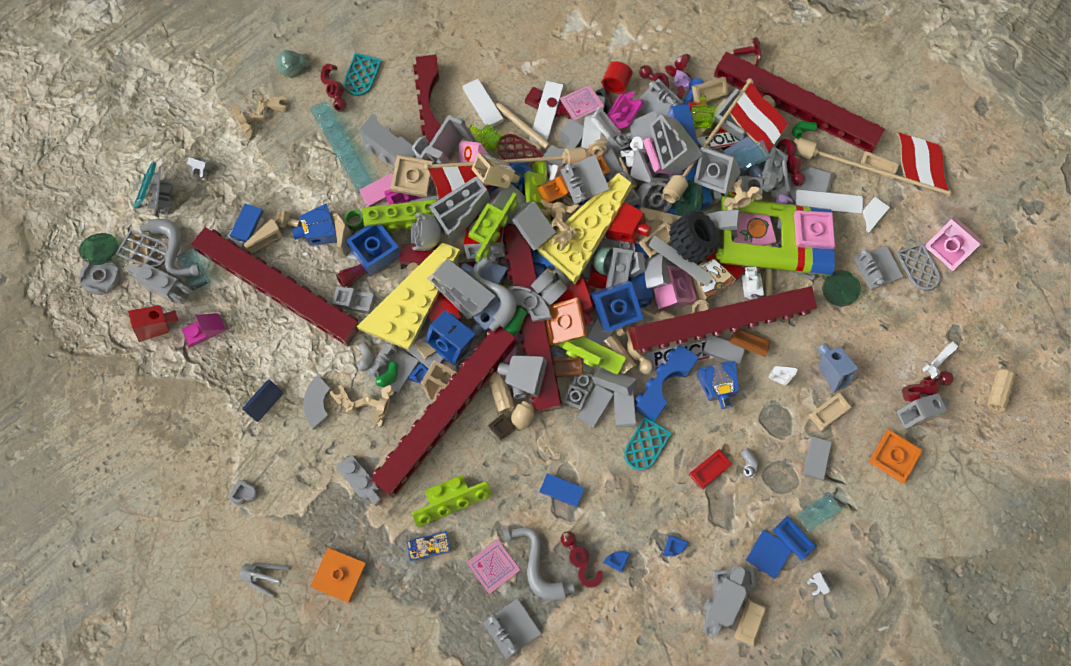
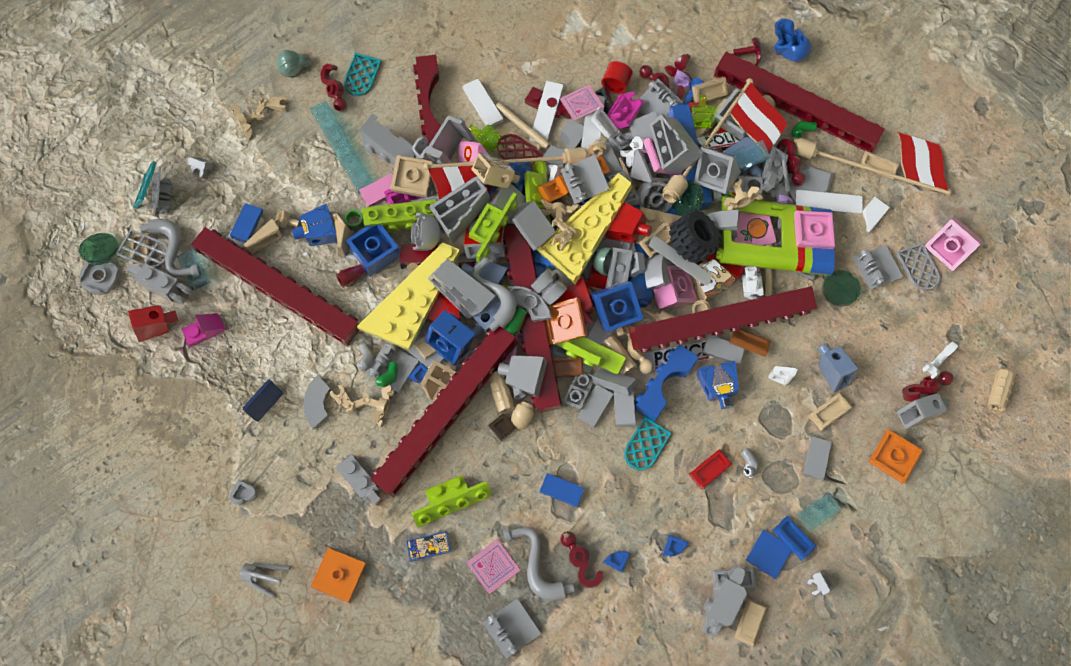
light grey slope [332,287,376,314] -> none
none -> blue head [774,18,812,62]

